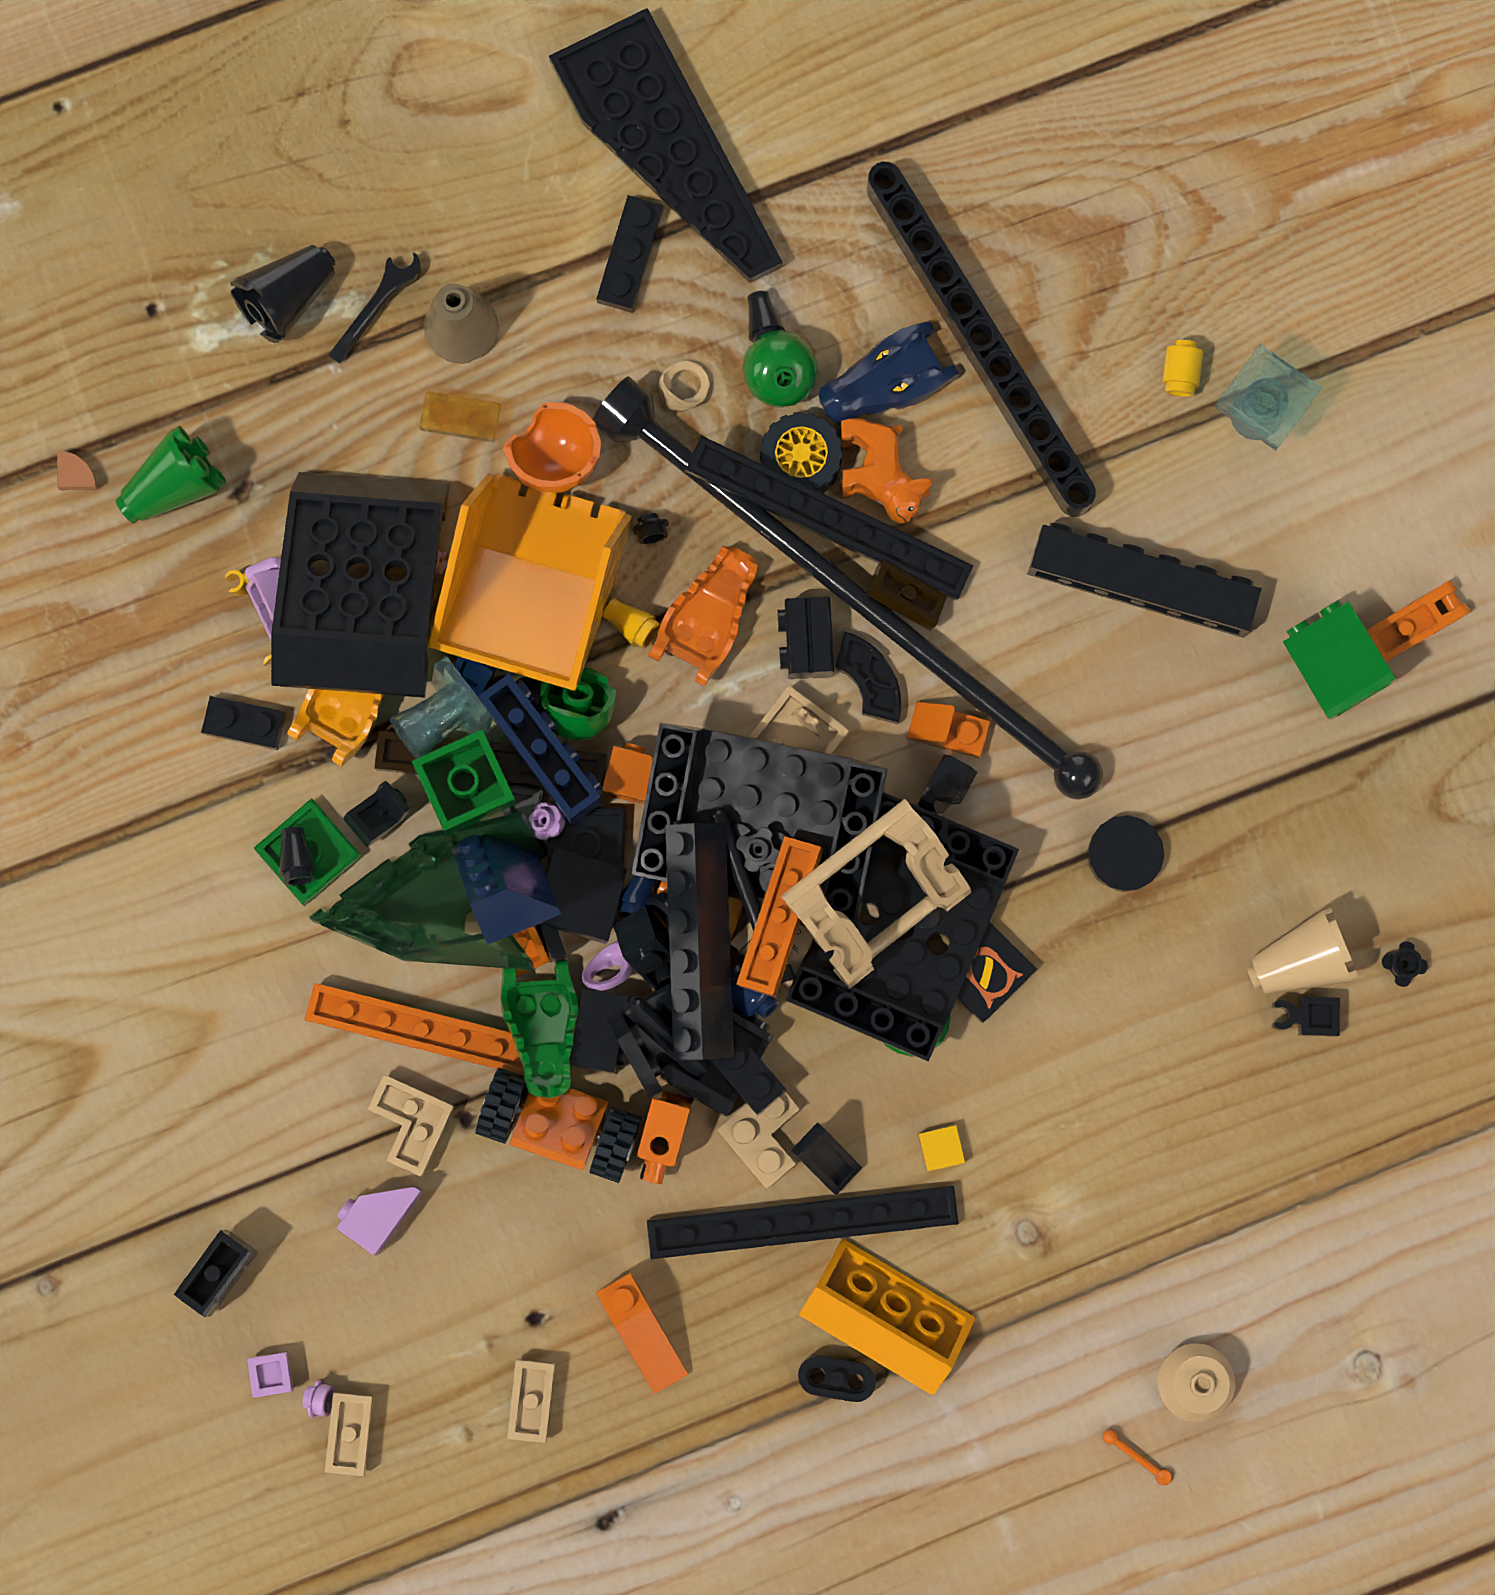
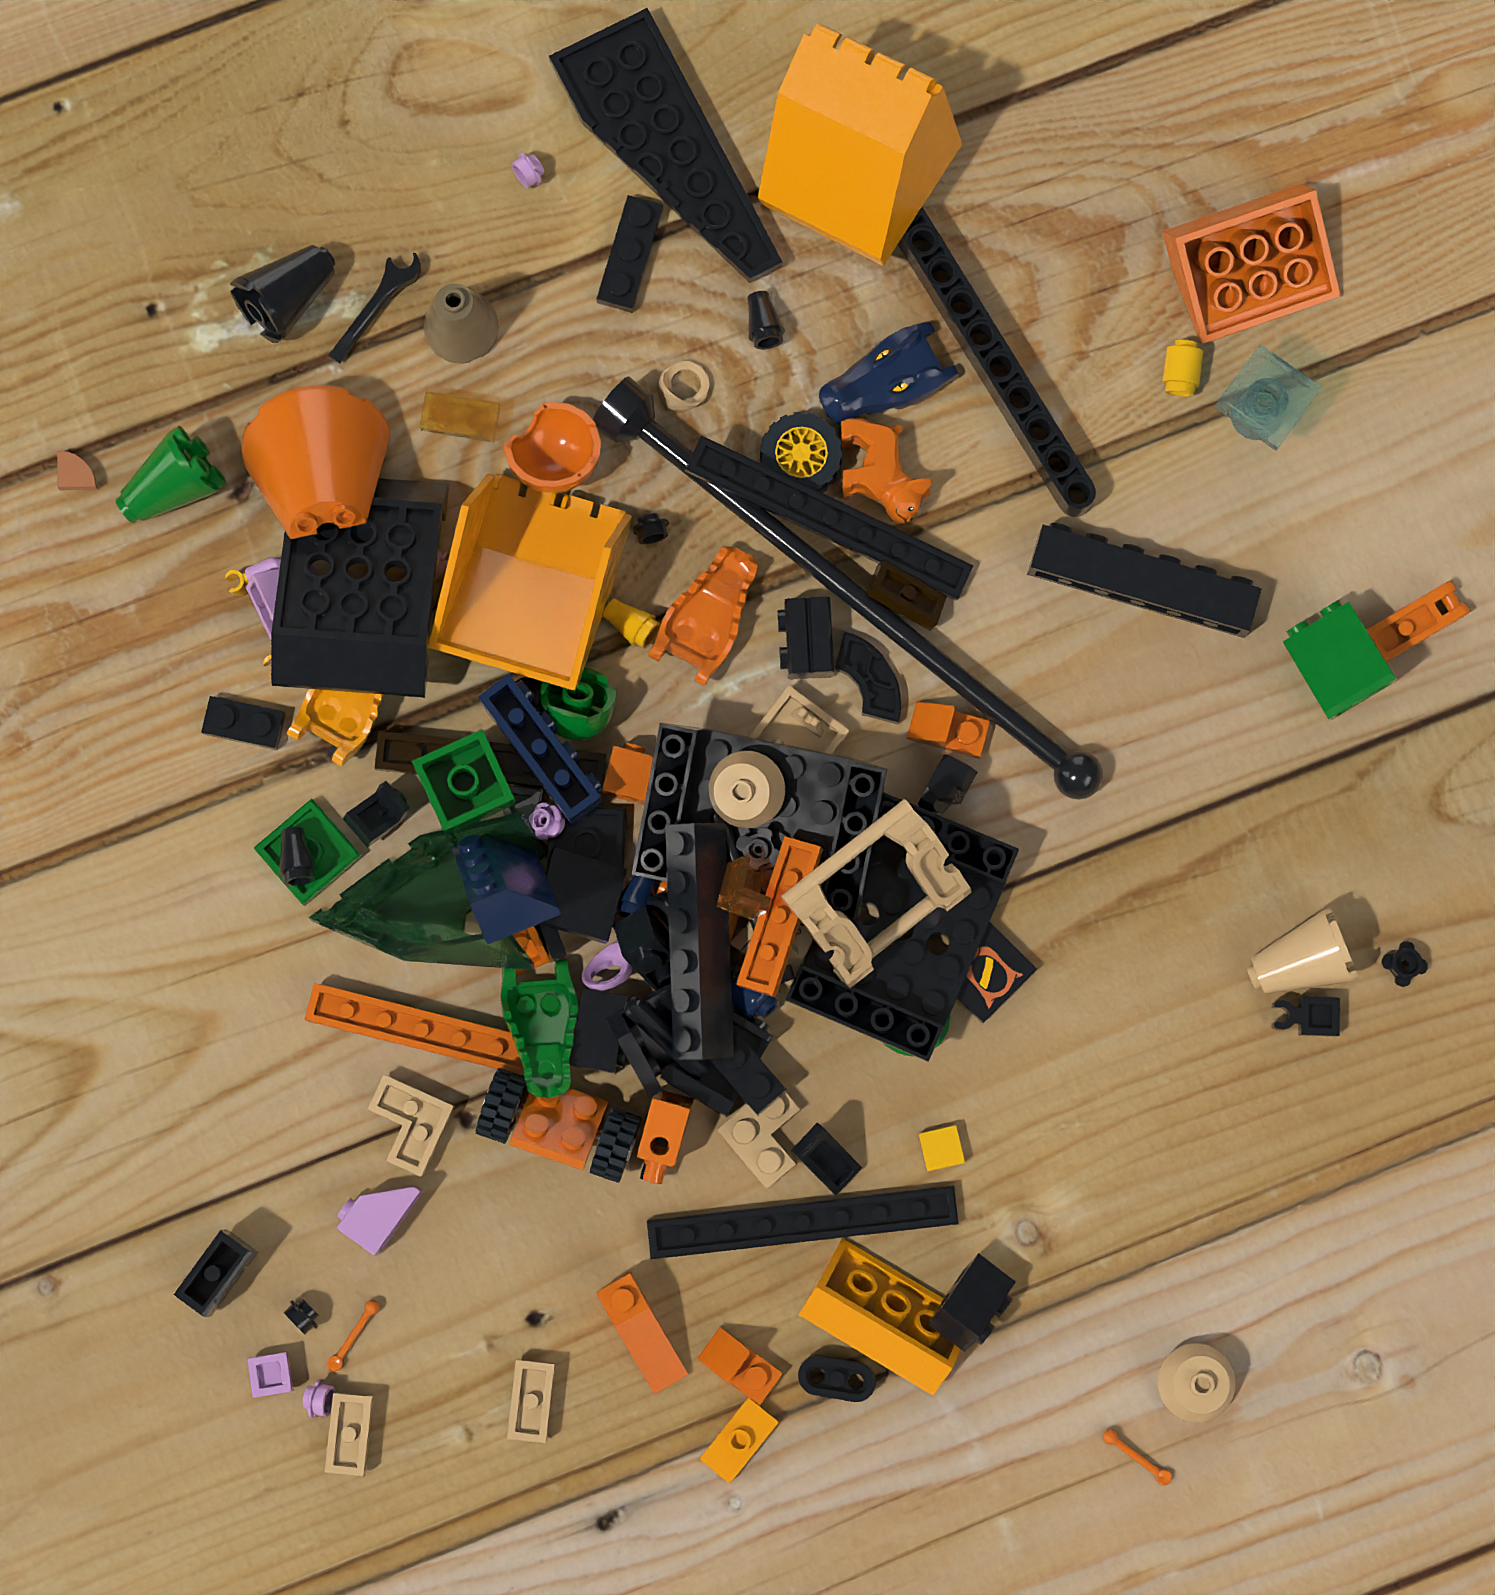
clear light blue plant [390,656,492,759] -> none
dark blue plate [448,656,497,697] -> none
green cylinder [742,330,818,408] -> none
black tile [1087,815,1164,892] -> none
none -> orange cone [241,385,391,539]
none -> black plate [283,1299,319,1334]
none -> orange hinge [327,1300,379,1371]
none -> lavender plate [511,152,544,189]
none -> orange slope [697,1327,783,1405]
none -> light orange plate [699,1397,779,1484]
none -> tan cone [709,751,785,828]
none -> clear orange panel [717,856,771,920]
none -> light orange windscreen [758,23,962,266]
none -> black brick [927,1253,1016,1352]
none -> orange slope [1162,184,1341,344]

